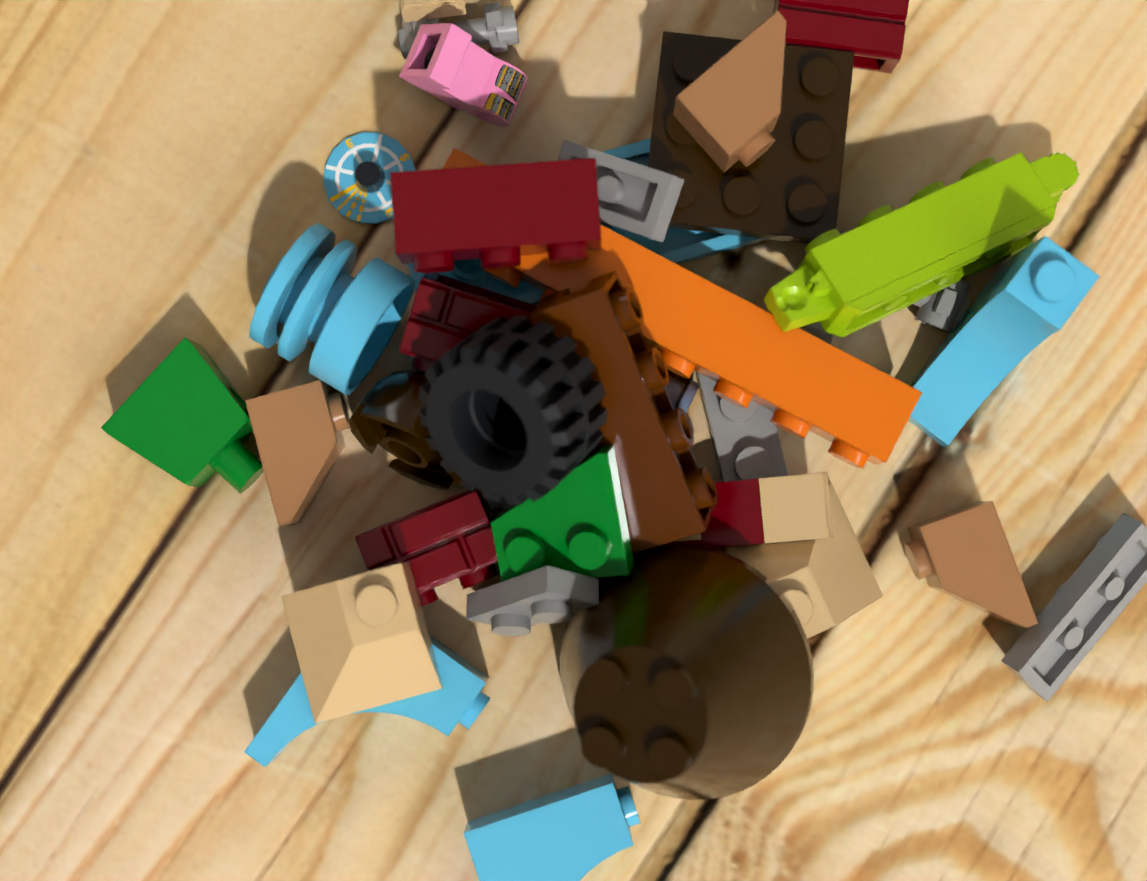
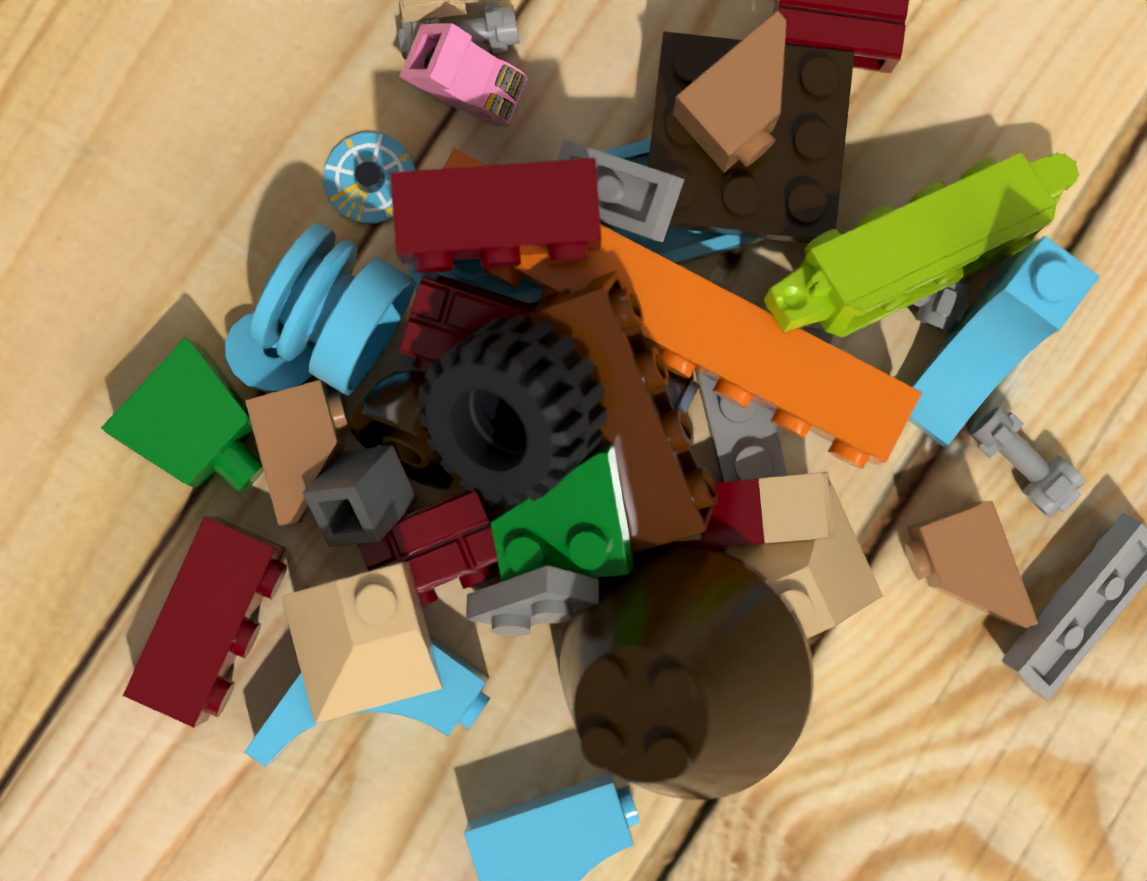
none -> dark red brick [123,516,288,728]
none -> medium azure piece [225,313,315,392]
none -> dark grey brick [302,445,417,547]
none -> light grey bar [971,407,1086,518]

